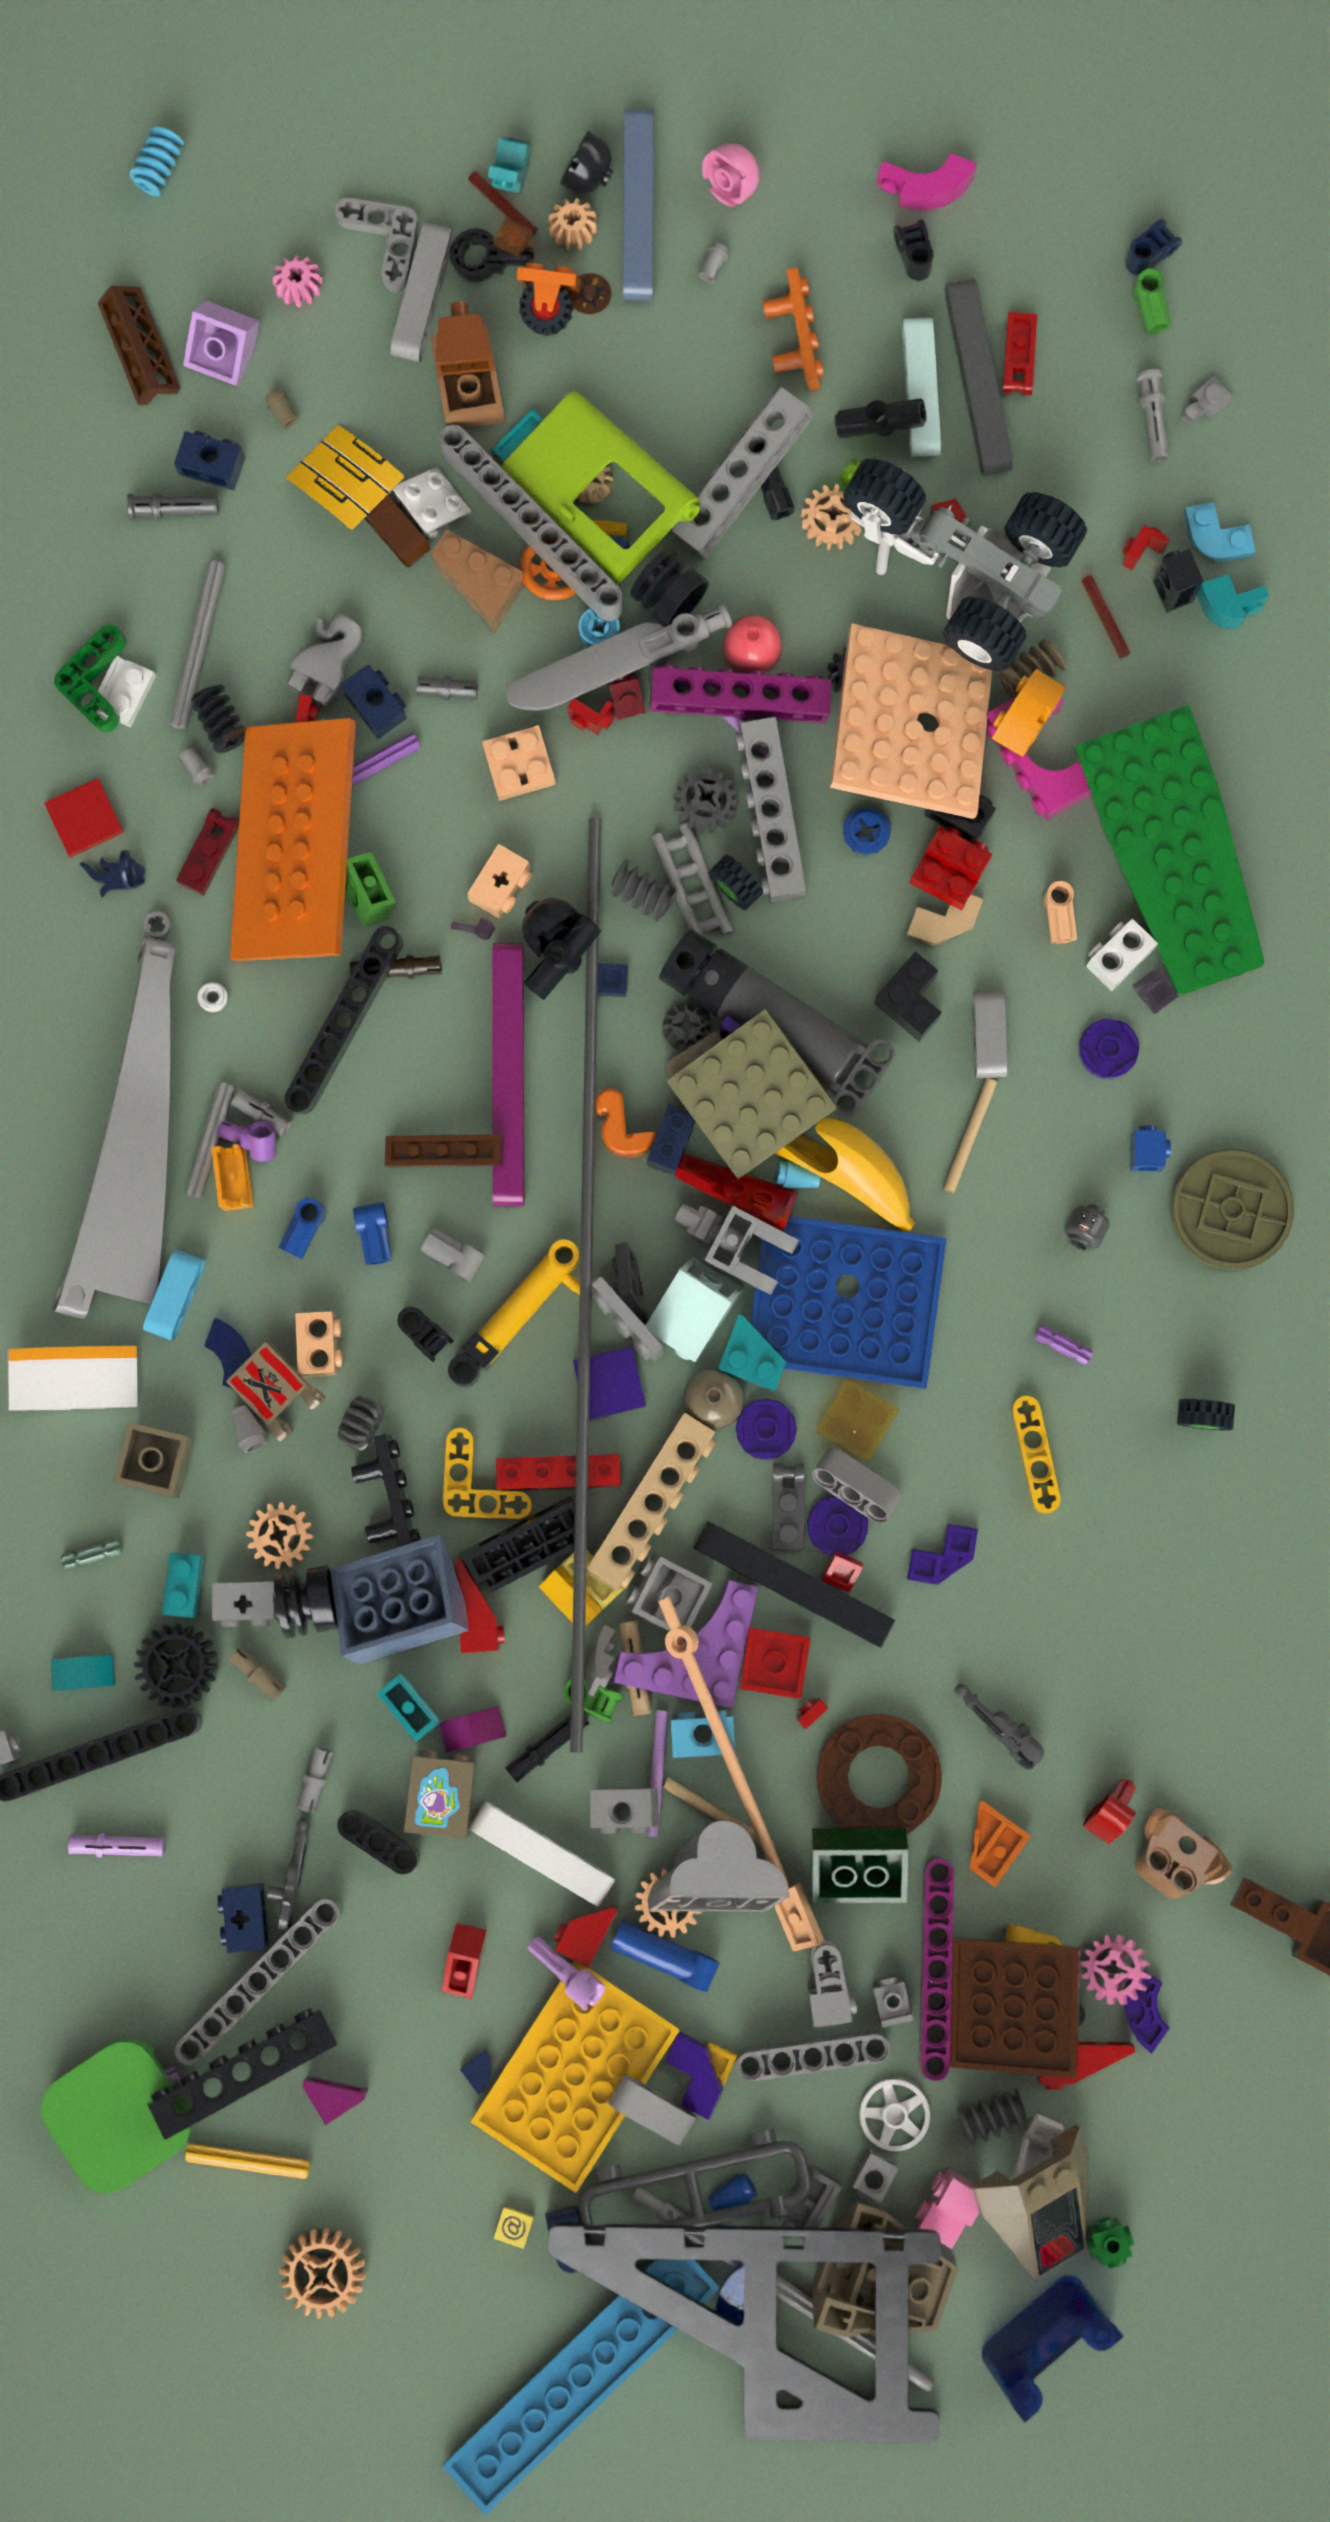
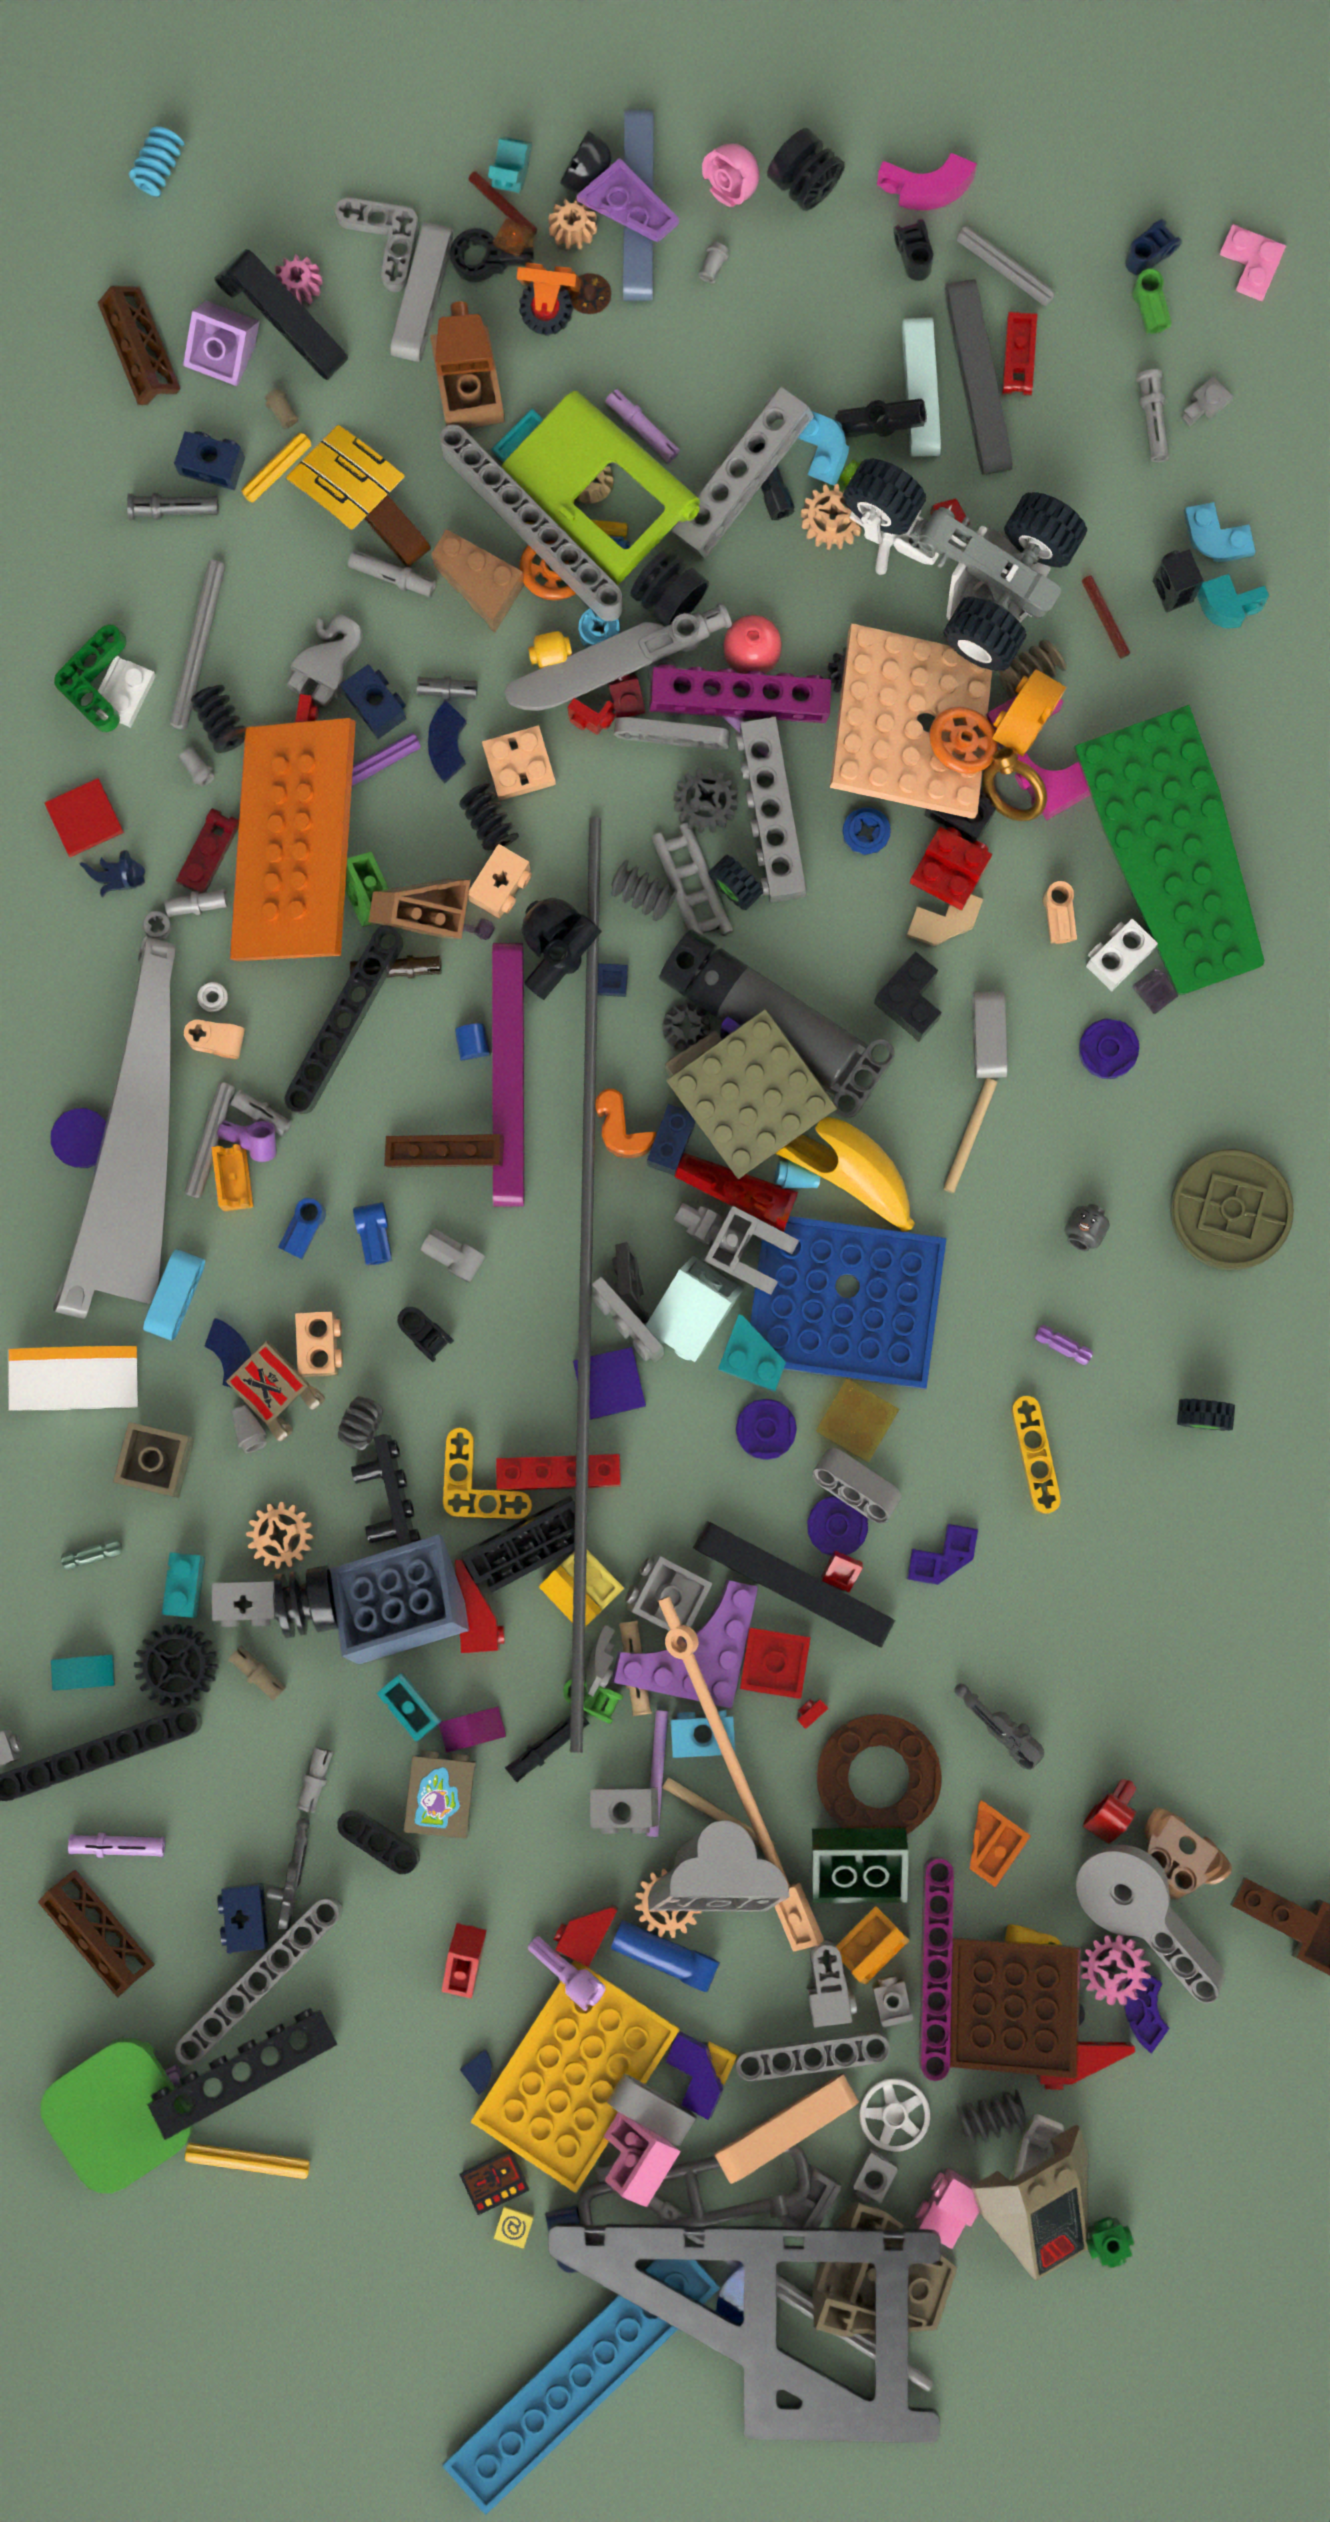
light nougat gear [279,2228,366,2319] -> none
magenta slope [302,2076,368,2125] -> none
white hinge [392,467,472,539] -> none
yellow piece [448,1239,580,1388] -> none
white beam [469,1801,616,1907] -> none
tan brick [586,1413,716,1591] -> none
dark tan cylinder [684,1368,744,1430] -> none
blue cone [708,2173,757,2211] -> none
orange plate [763,267,824,391] -> none
dark grey plate [773,1463,804,1550] -> none
clear blue windscreen [981,2275,1124,2423] -> none
red bracket [1122,525,1170,571] -> none
blue brick [1130,1125,1171,1172] -> none
none -> reddish brown fence [38,1870,155,1998]
none -> dark purple tile [51,1108,106,1168]
none -> light grey pin [165,889,228,917]
none -> light nougat piece [184,1020,245,1059]
none -> black beam [214,249,348,380]
none -> yellow axle [241,432,311,502]
none -> light grey pin [348,550,437,598]
none -> medium nougat wedge [368,878,471,939]
none -> clear blue tile [428,700,467,784]
none -> blue brick [455,1023,490,1061]
none -> black piece [459,783,519,851]
none -> piece [459,2149,529,2215]
none -> yellow head [528,631,572,669]
none -> medium lavender wing [577,158,679,243]
none -> bright pink brick [604,2112,681,2207]
none -> lavender pin [605,389,680,464]
none -> light grey beam [614,717,730,750]
none -> light nougat beam [714,2073,859,2184]
none -> black wheel [767,128,845,211]
none -> medium azure plate [798,411,849,486]
none -> light orange bracket [836,1906,910,1985]
none -> orange plate [929,707,998,774]
none -> light grey axle [957,226,1055,306]
none -> pearl gold piece [982,747,1047,821]
none -> light grey beam [1076,1845,1226,2003]
none -> bright pink plate [1220,224,1286,301]

